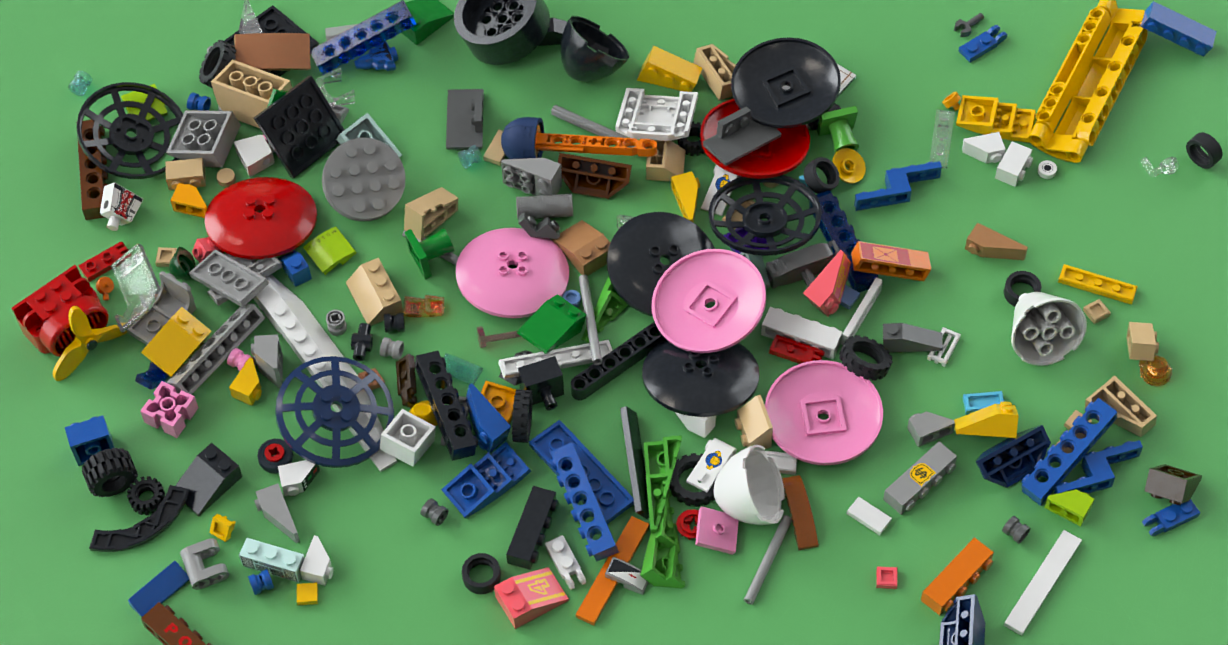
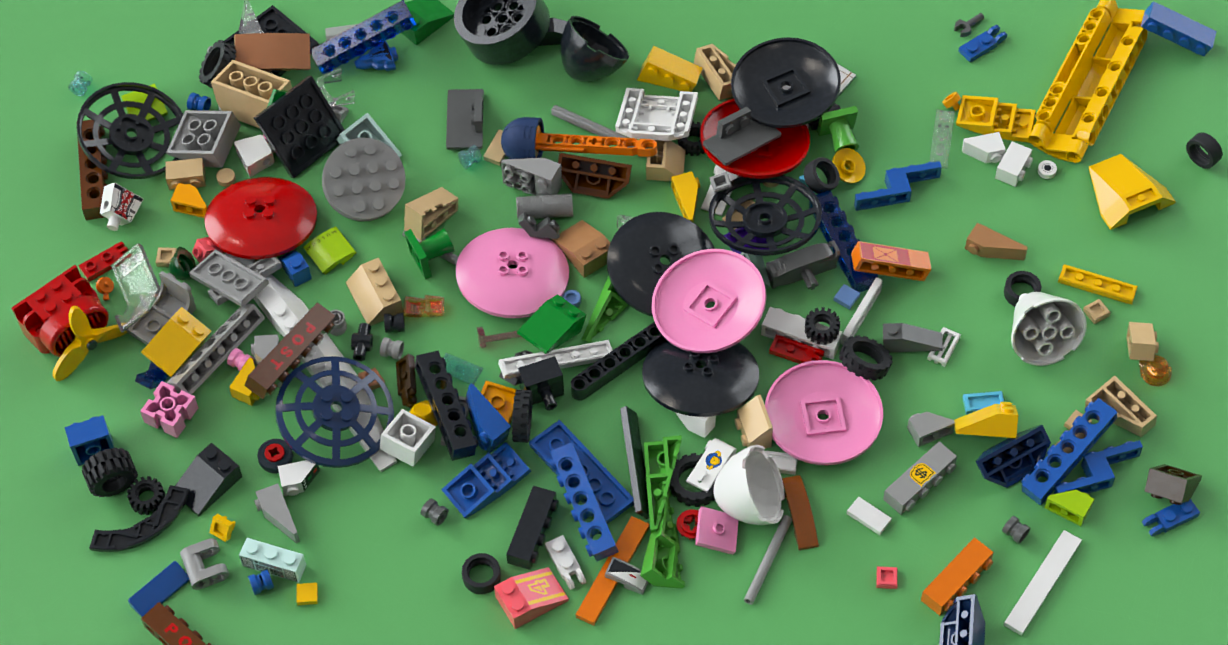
white slope [300,535,334,586] -> none
light grey piece [579,275,602,365] -> none
coral slope [803,250,851,317] -> none
clear plate [1141,157,1179,178] -> none
none -> reddish brown brick [244,302,336,399]
none -> light grey slope [709,172,732,193]
none -> black tyre [805,307,840,345]
none -> yellow wedge [1088,154,1176,230]

